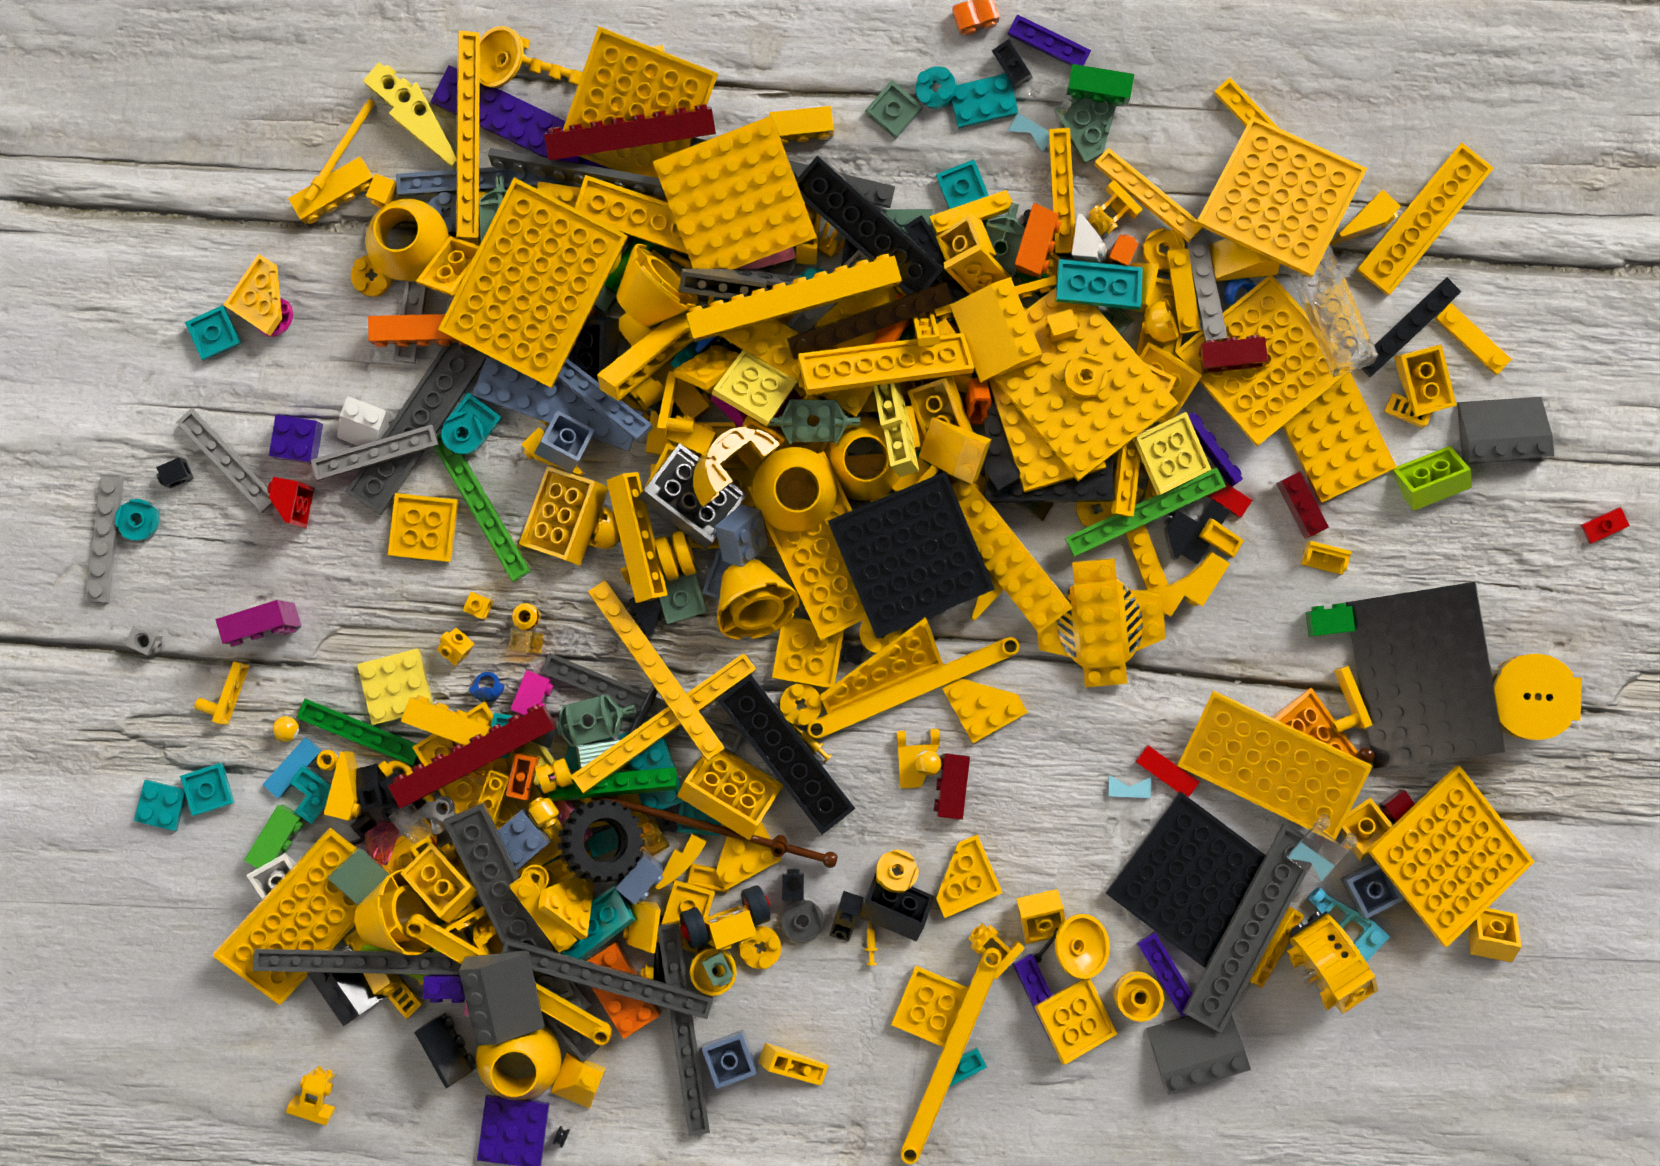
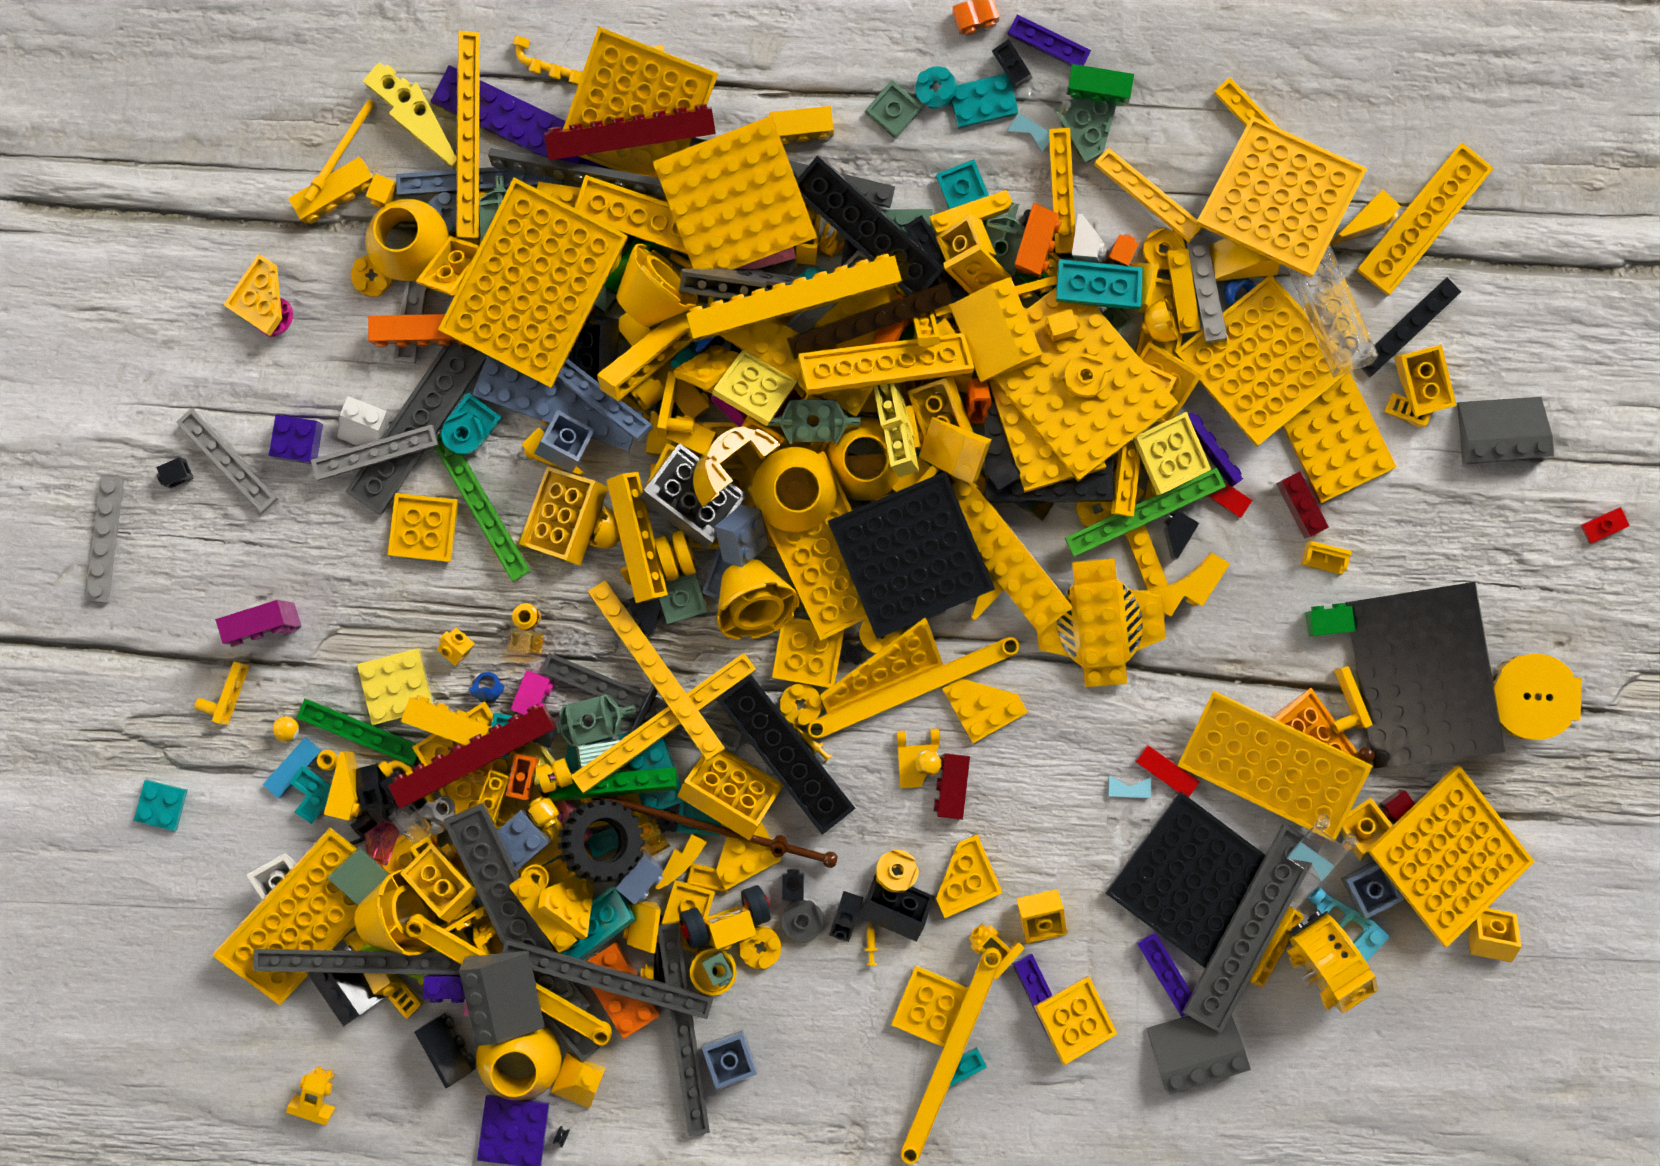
teal plate [115,499,160,541] -> none
light grey brick [124,626,163,656] -> none
teal plate [180,763,235,816] -> none
teal plate [185,305,242,361] -> none
bright green brick [244,804,304,869] -> none
red slope [267,477,315,529] -> none
yellow brick [462,592,494,620] -> none
yellow dish [480,26,523,88] -> none
yellow slope [758,1043,829,1085] -> none
black hinge [1034,928,1059,963] -> none
yellow dish [1055,914,1110,979] -> none
yellow tile [1087,180,1143,236] -> none
yellow wheel [1113,970,1164,1022] -> none
black tile [1181,500,1230,564] -> none
dark red brick [1199,335,1268,374] -> none
yellow tile [1199,518,1244,558] -> none
lime slope [1392,446,1472,511] -> none
yellow plate [1435,303,1512,375] -> none

